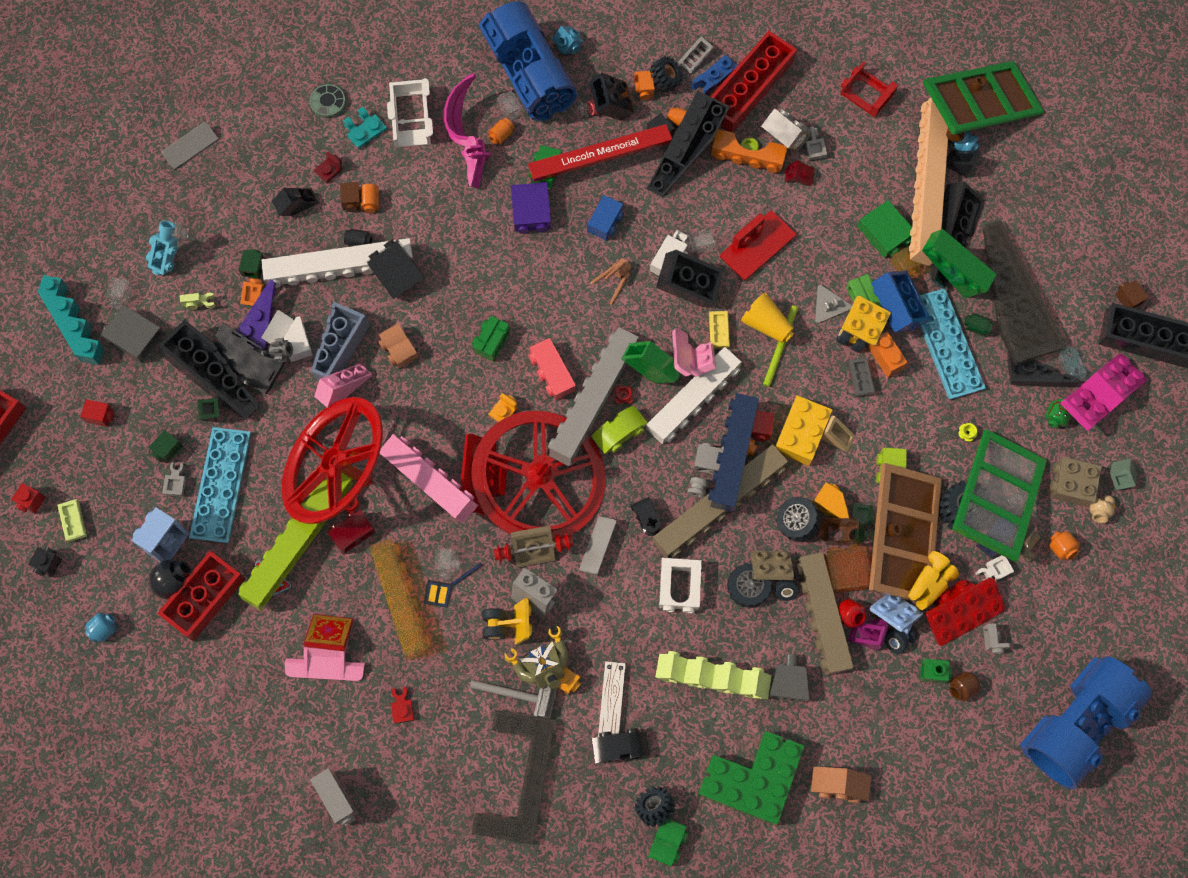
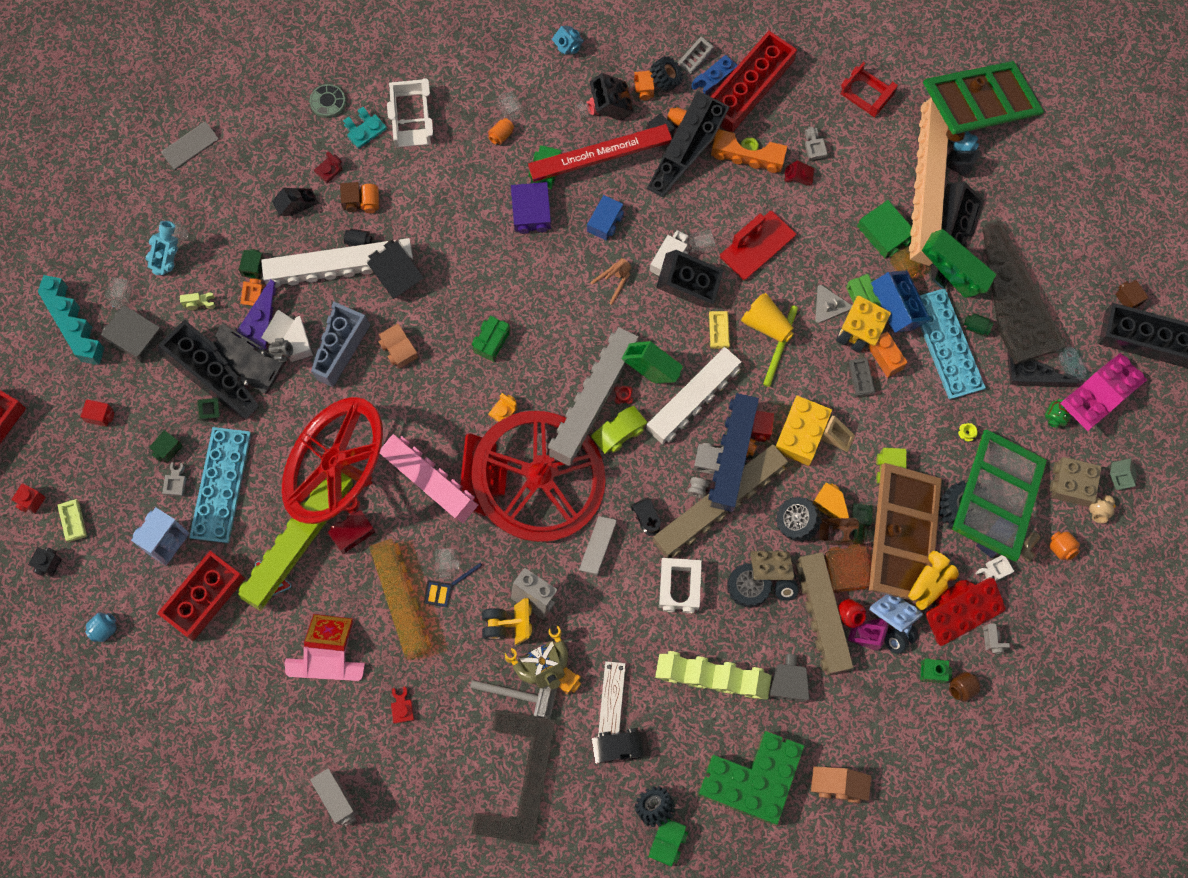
black brick [149,560,191,600] -> none
bright pink slope [314,363,373,408] -> none
dark pink piece [444,74,491,189] -> none
blue cylinder [479,1,578,121] -> none
dark tan plate [494,526,573,567] -> none
coral brick [528,338,576,401] -> none
bright pink plate [672,328,716,377] -> none
brick [761,108,811,152] -> none
blue cylinder [1020,656,1152,790] -> none

